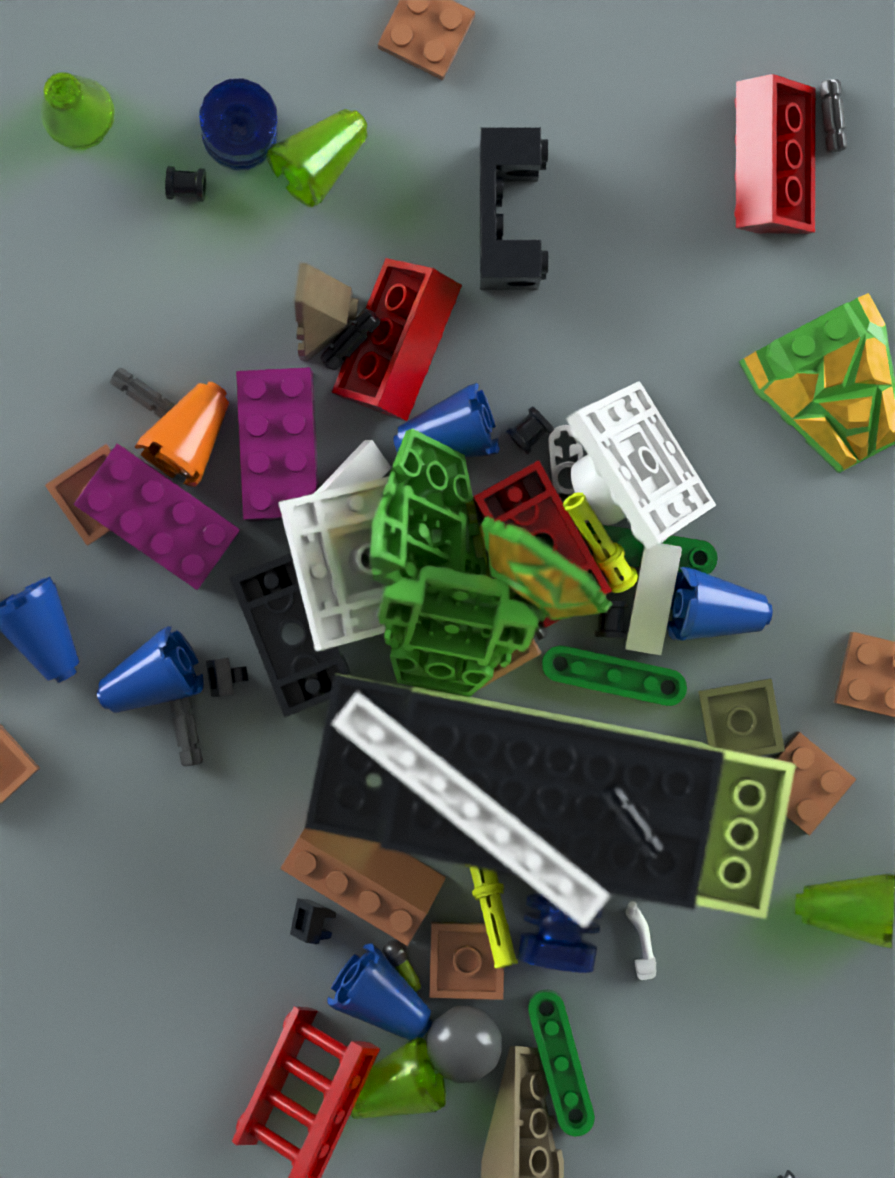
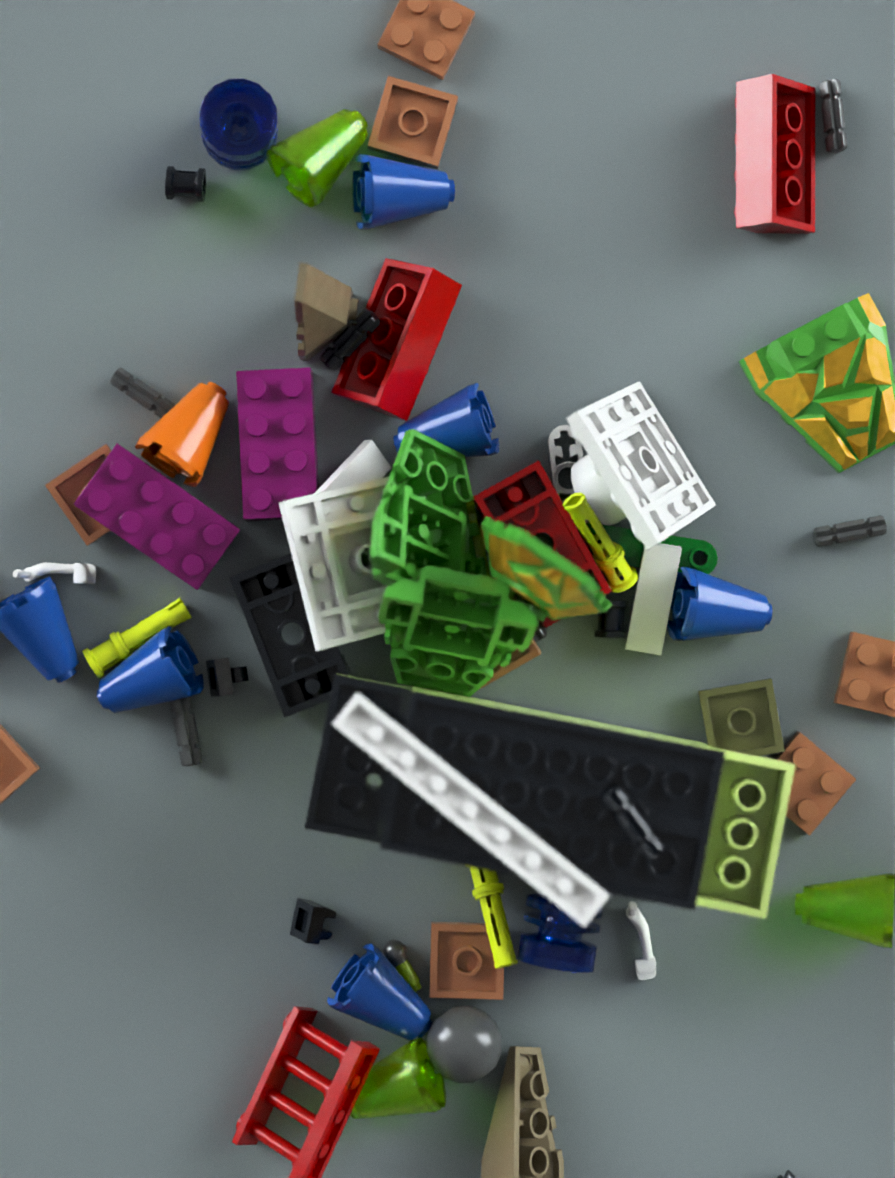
clear neon green cone [41,72,114,149] -> none
nougat slope [280,828,446,946] -> none
black plate [480,127,548,290] -> none
black bush [506,406,554,455] -> none
green plate [528,989,595,1137] -> none
green plate [542,645,687,706] -> none
none -> white piece [13,562,96,584]
none -> neon yellow pin [82,597,192,679]
none -> blue cone [352,154,455,230]
none -> nougat plate [367,76,458,169]
none -> dark grey axle [813,515,887,547]

